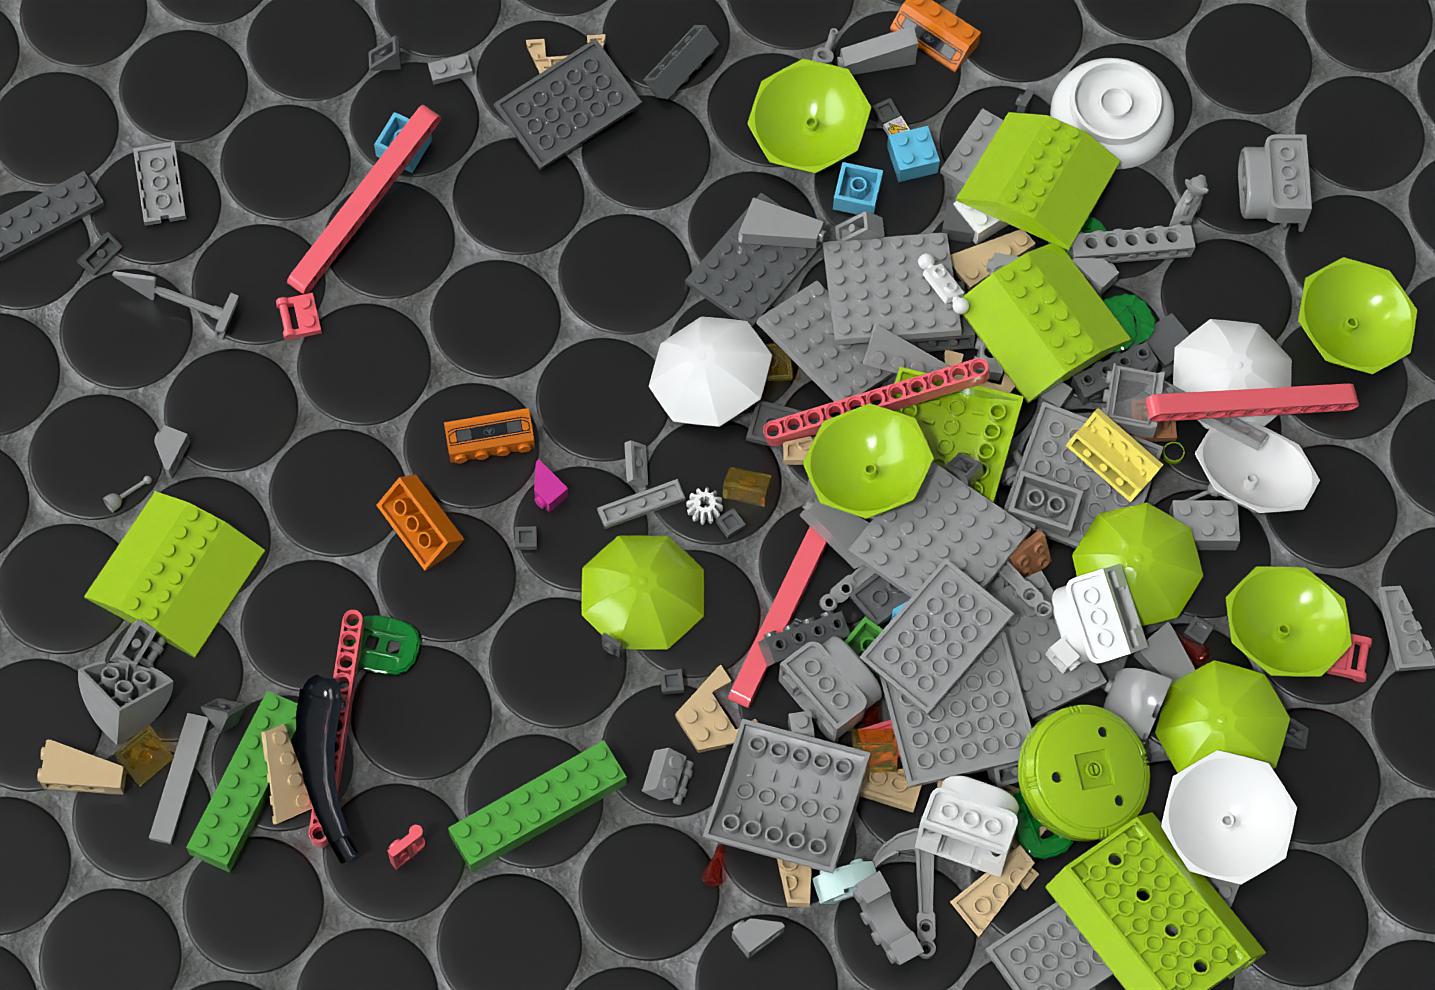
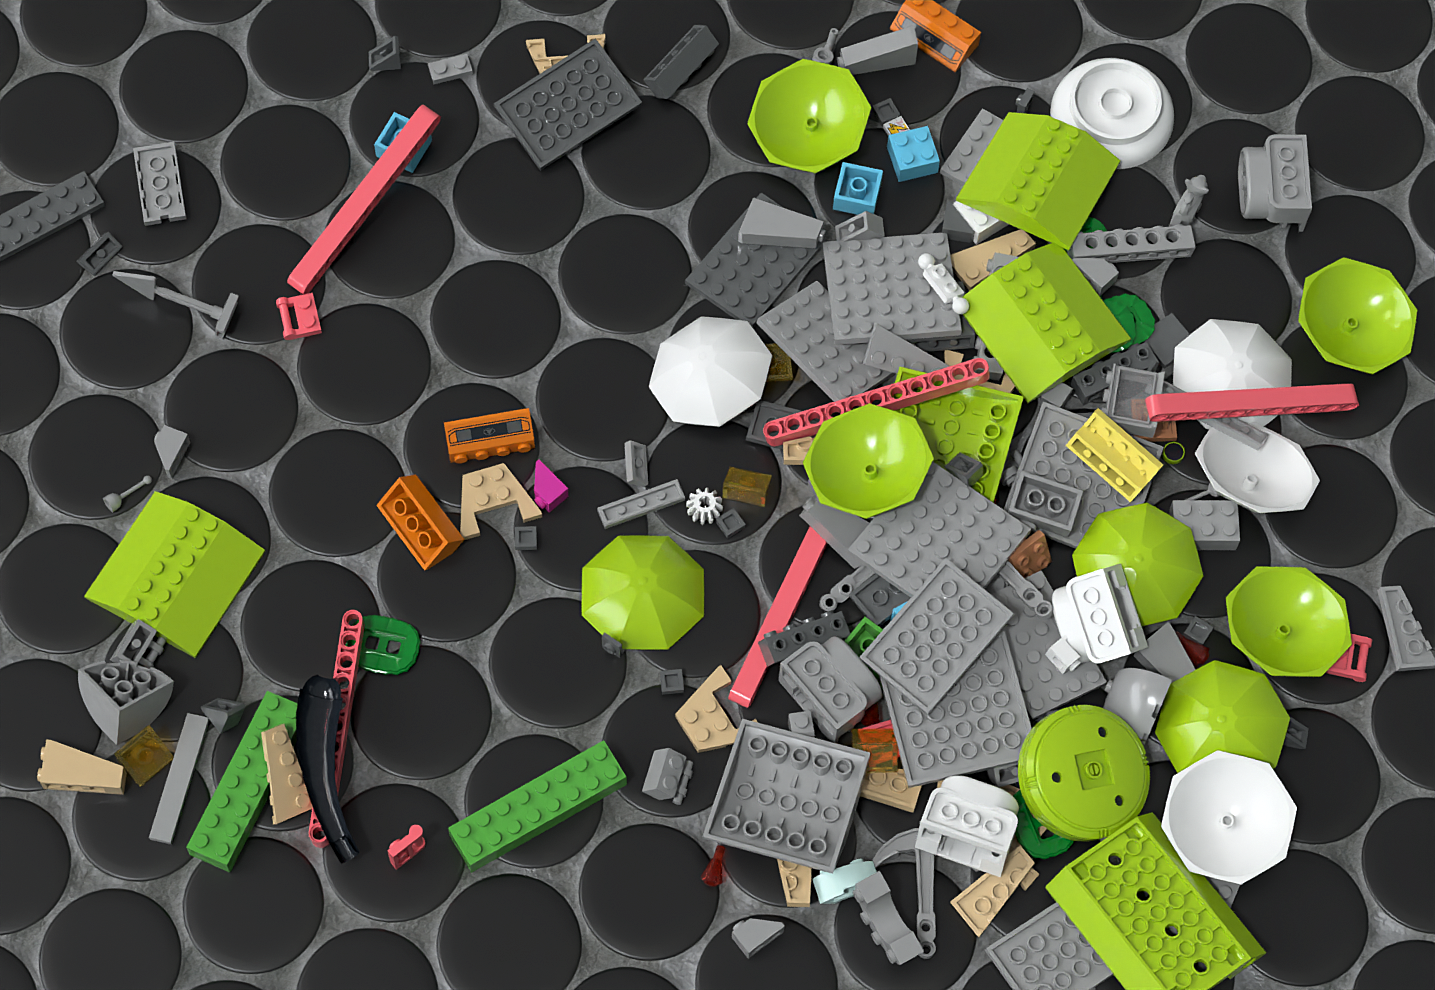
none -> tan wing [460,463,542,540]

